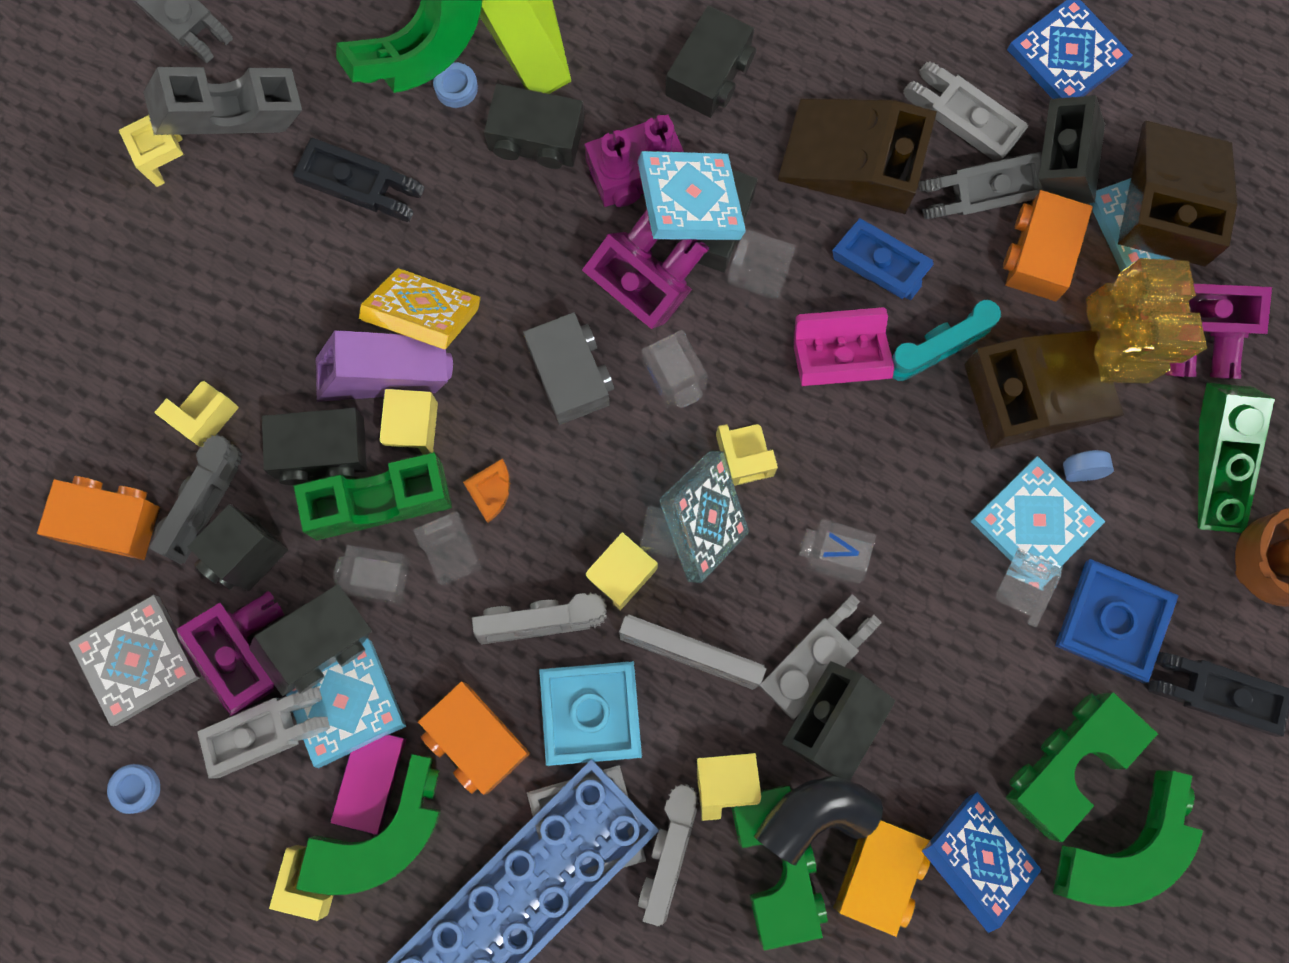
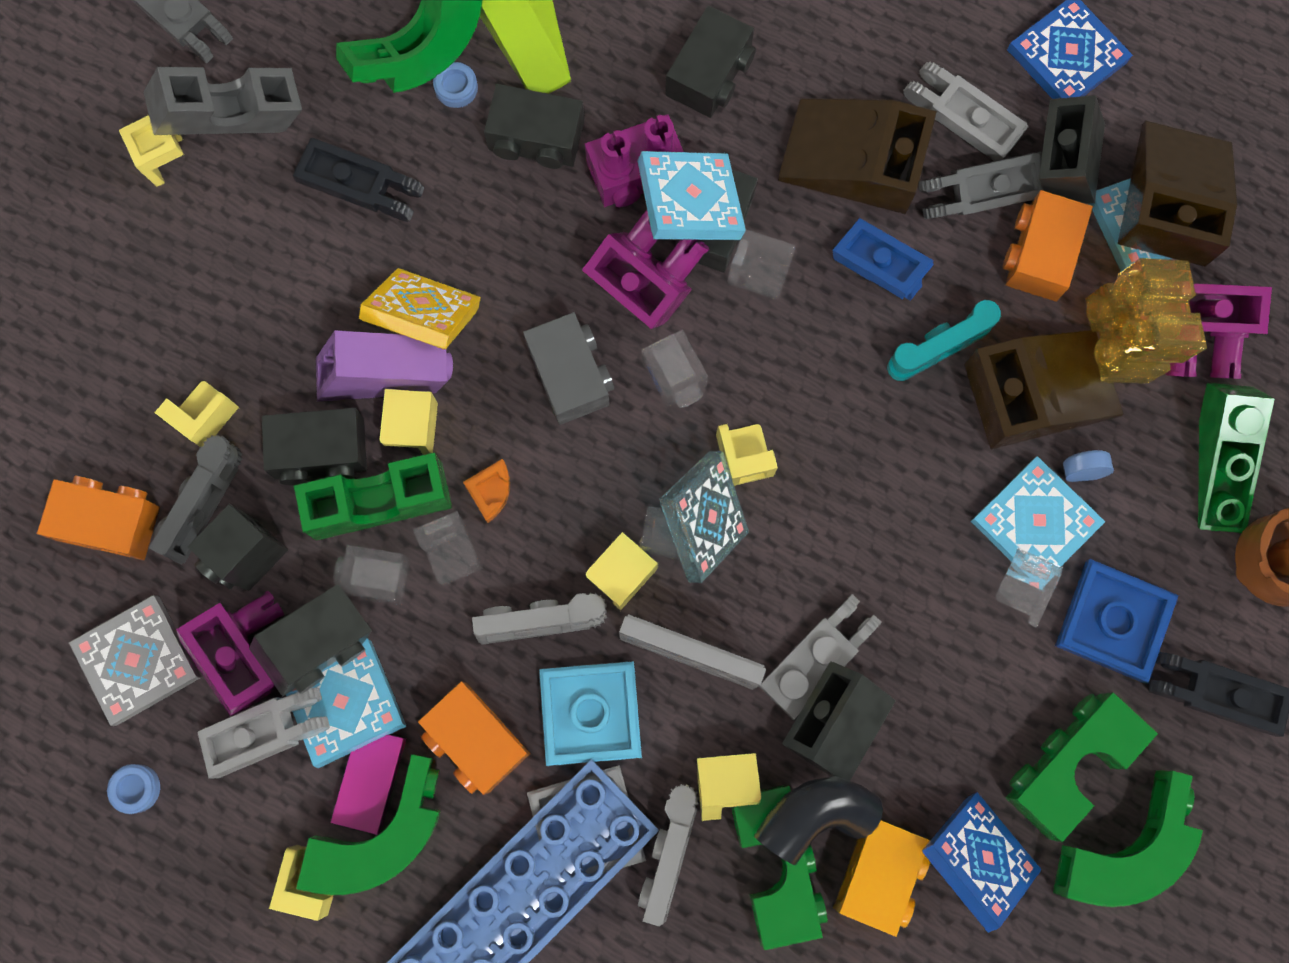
dark pink bracket [794,307,894,386] -> none
clear brick [799,518,876,585] -> none

